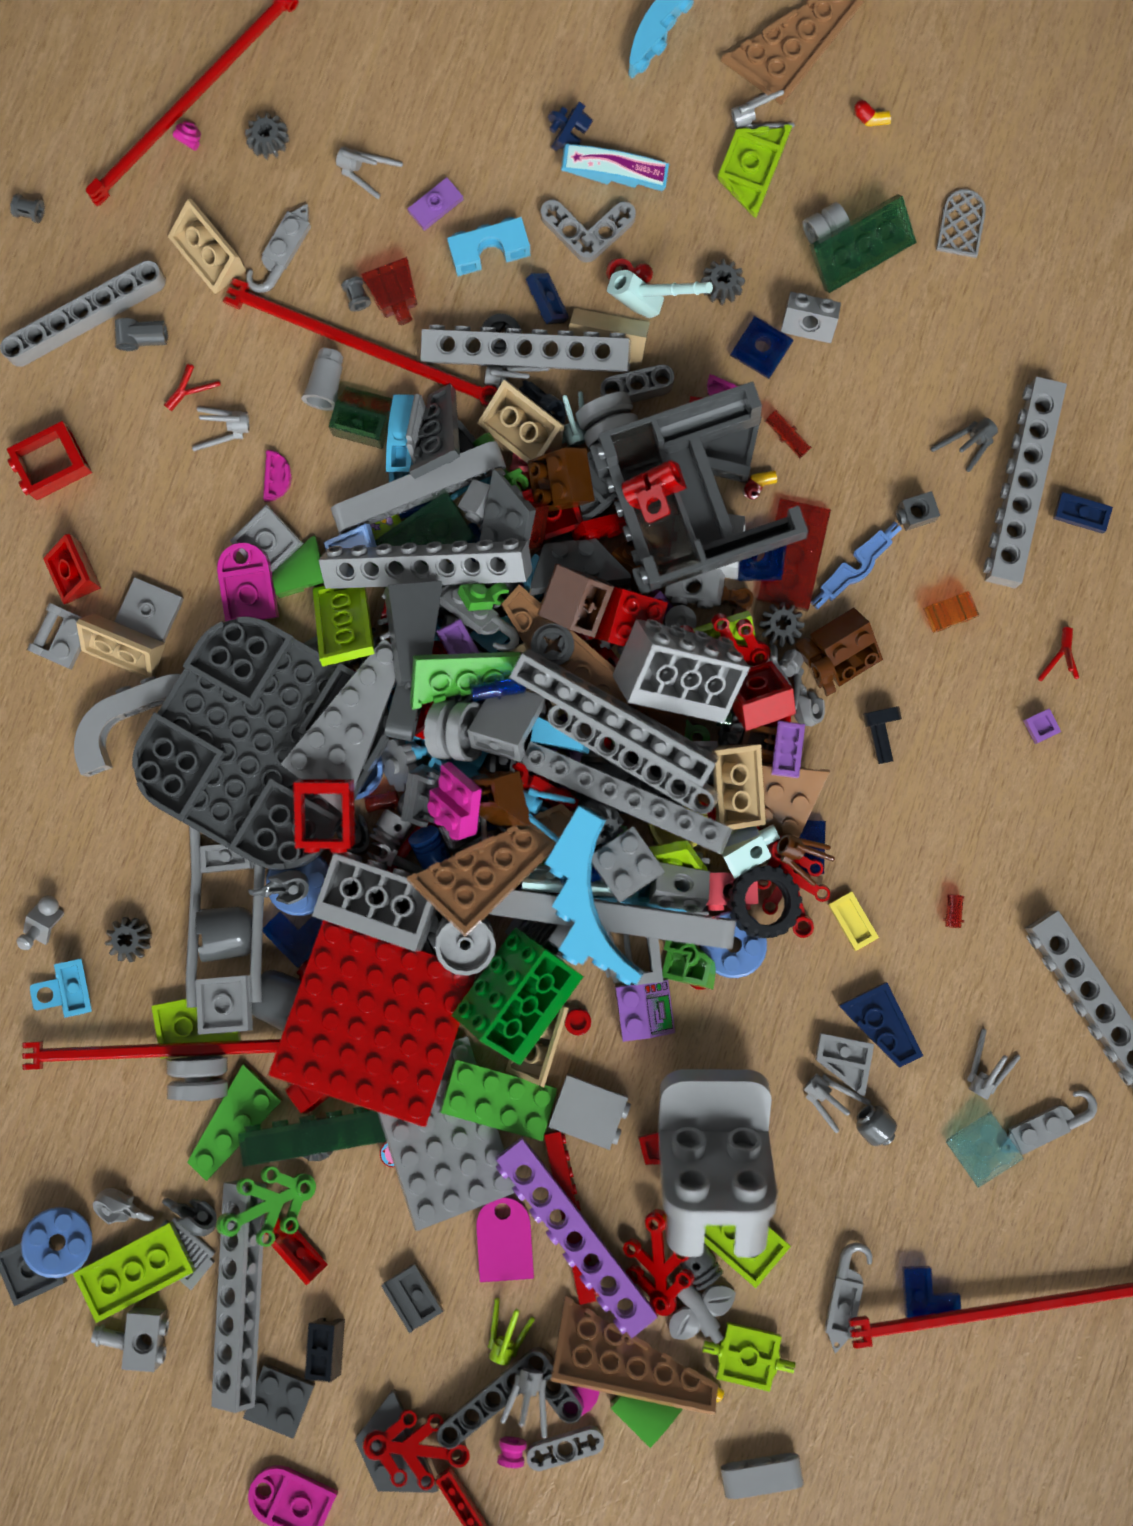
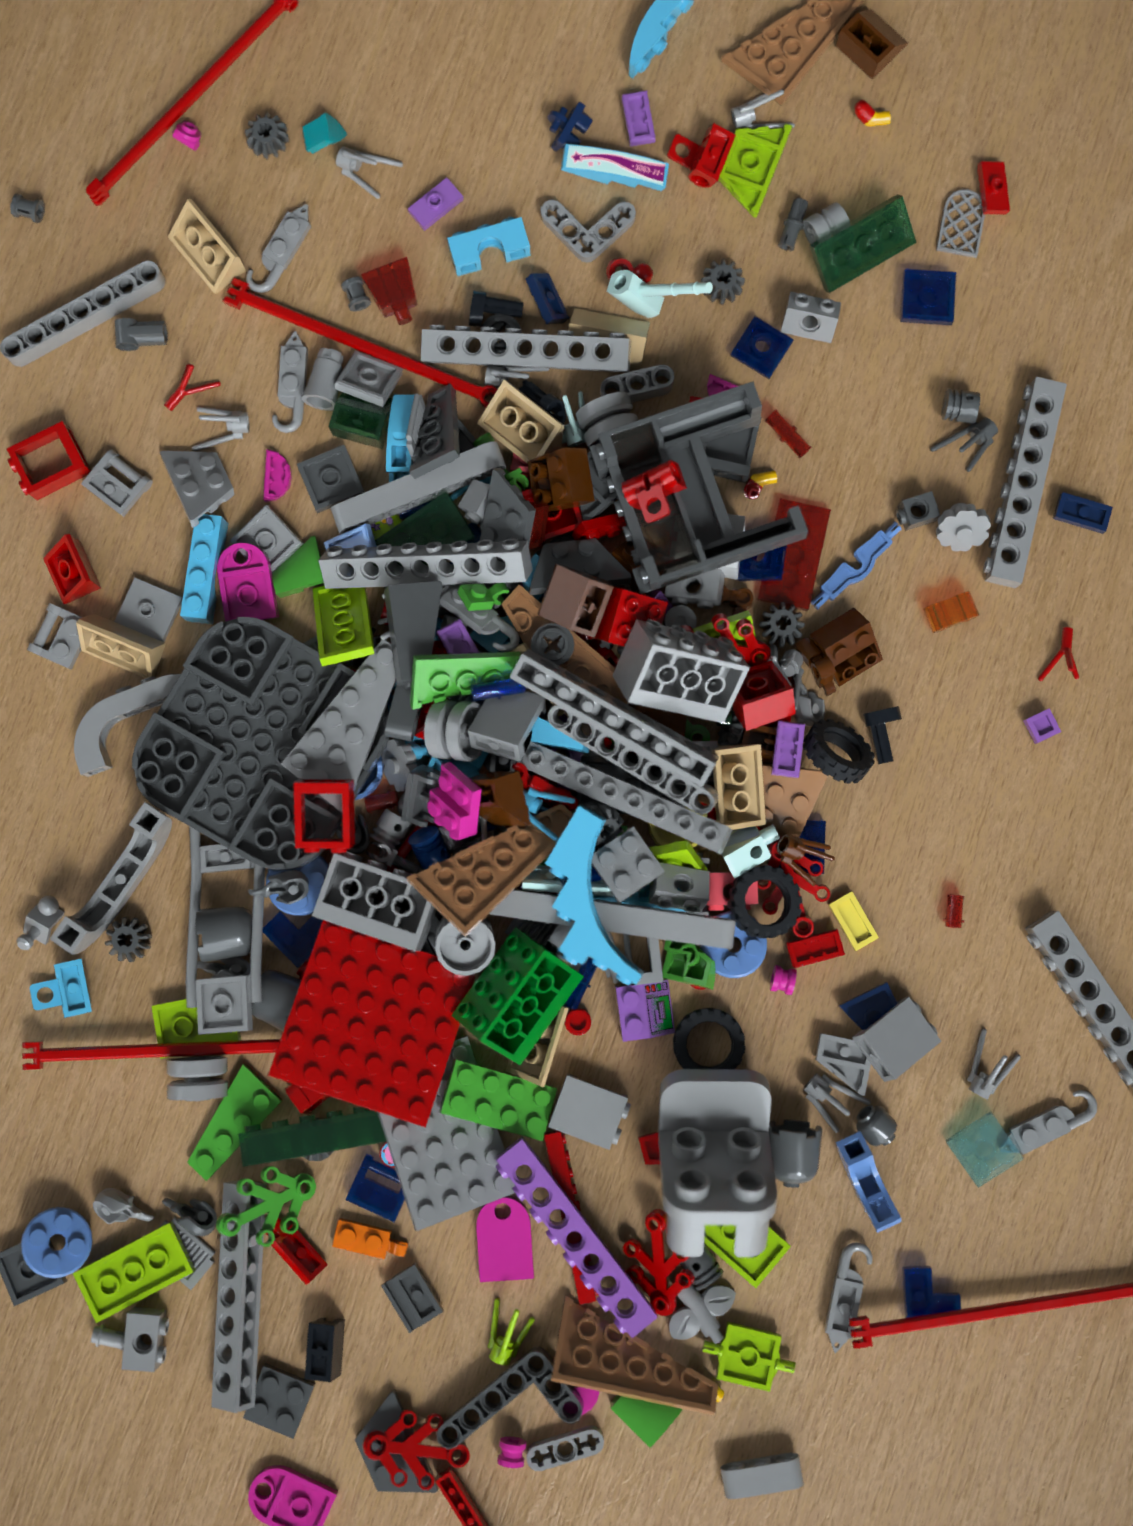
light grey plant [500,1368,547,1438] -> none
none -> light grey arch [50,802,172,954]
none -> light grey plate [81,449,153,517]
none -> light grey wing [160,451,235,527]
none -> medium azure arch [180,514,228,625]
none -> light grey piece [197,957,250,978]
none -> light grey plate [272,331,308,433]
none -> dark grey plate [297,445,365,513]
none -> teal tile [302,112,347,154]
none -> orange plate [332,1218,409,1259]
none -> light grey plate [335,351,403,407]
none -> clear blue plate [345,1154,405,1222]
none -> black piece [469,290,524,328]
none -> clear blue axle [564,958,597,1010]
none -> medium lavender plate [622,90,656,147]
none -> red piece [667,123,736,188]
none -> black tyre [673,1008,745,1070]
none -> dark grey cylinder [769,1119,822,1188]
none -> dark pink wheel [770,965,797,995]
none -> dark grey axle [778,198,808,251]
none -> red plate [785,929,845,969]
none -> black tyre [803,719,875,784]
none -> reddish brown slope [836,9,908,79]
none -> medium blue arch [836,1131,902,1233]
none -> light grey panel [852,997,941,1082]
none -> clear blue plate [900,269,956,326]
none -> light grey plant [936,503,991,551]
none -> dark grey piece [942,388,980,424]
none -> red plate [977,161,1010,215]

